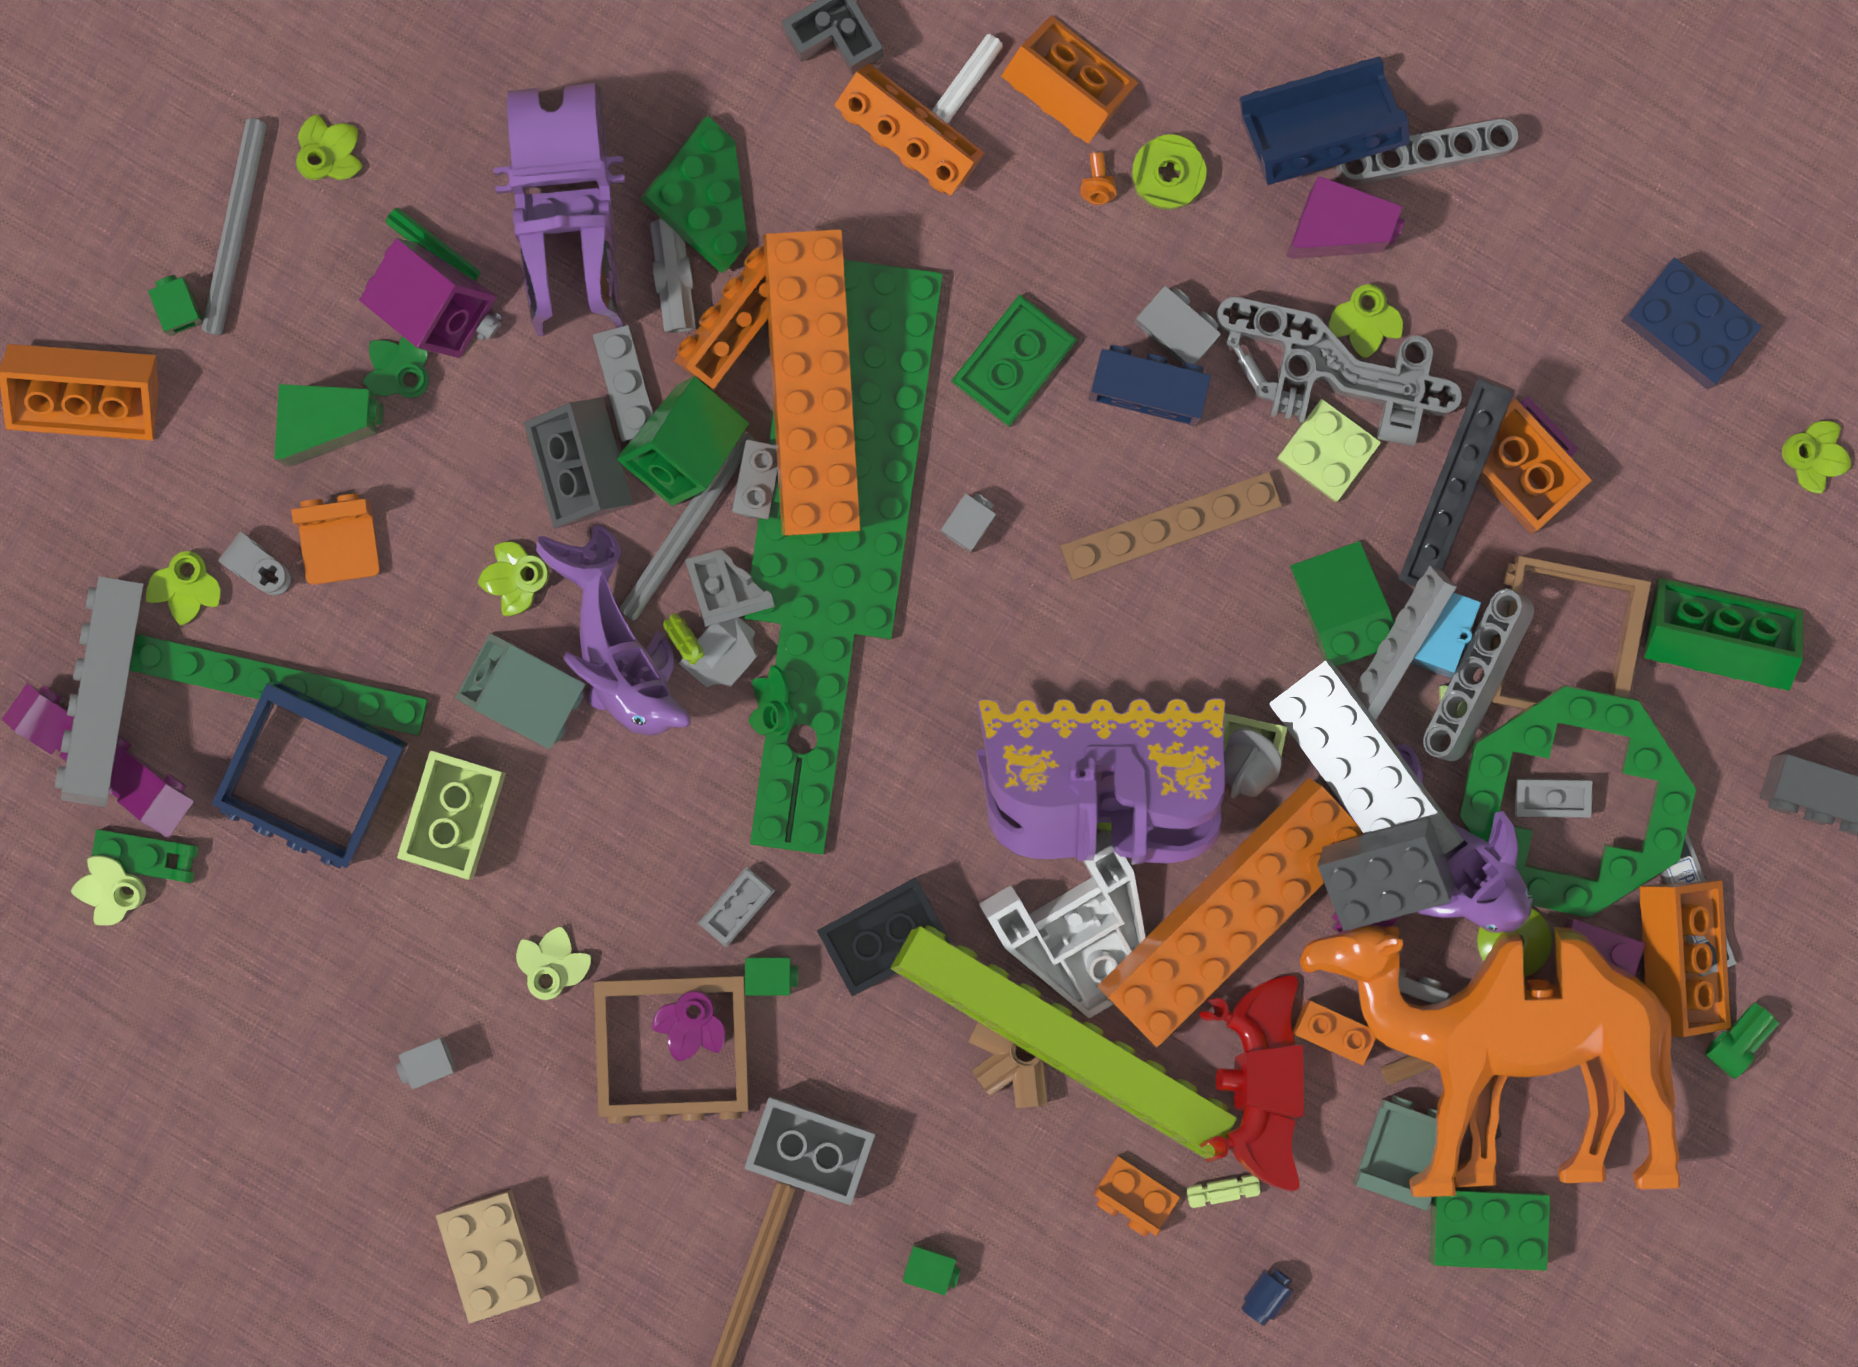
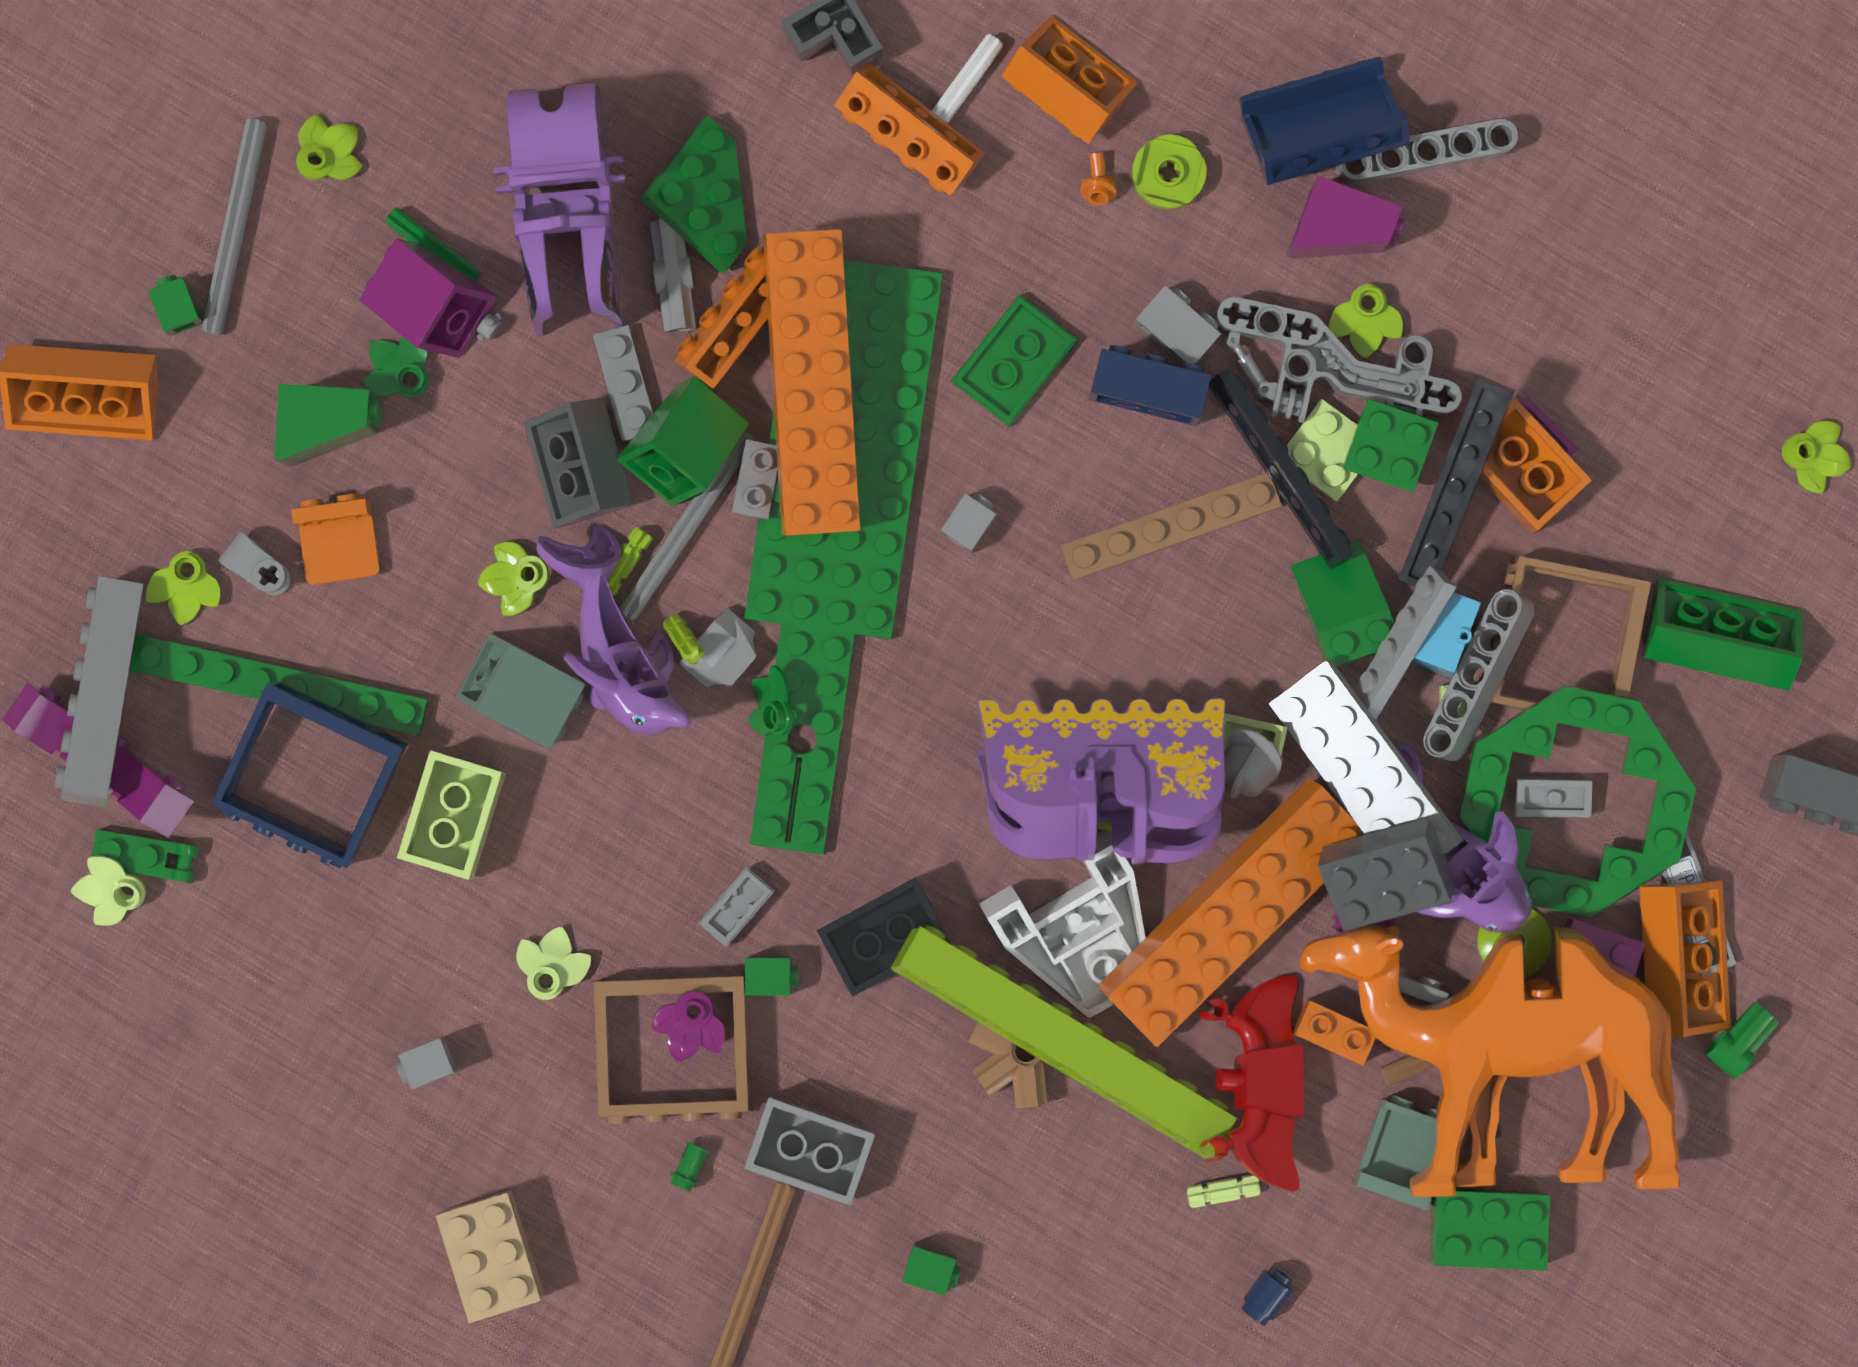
light grey wing [685,549,774,627] -> none
orange bracket [1093,1155,1180,1237] -> none
dark blue brick [1621,257,1762,389] -> none
none -> lime axle [608,527,652,596]
none -> green pin [670,1142,710,1192]
none -> black plate [1209,367,1354,569]
none -> green plate [1342,397,1439,492]

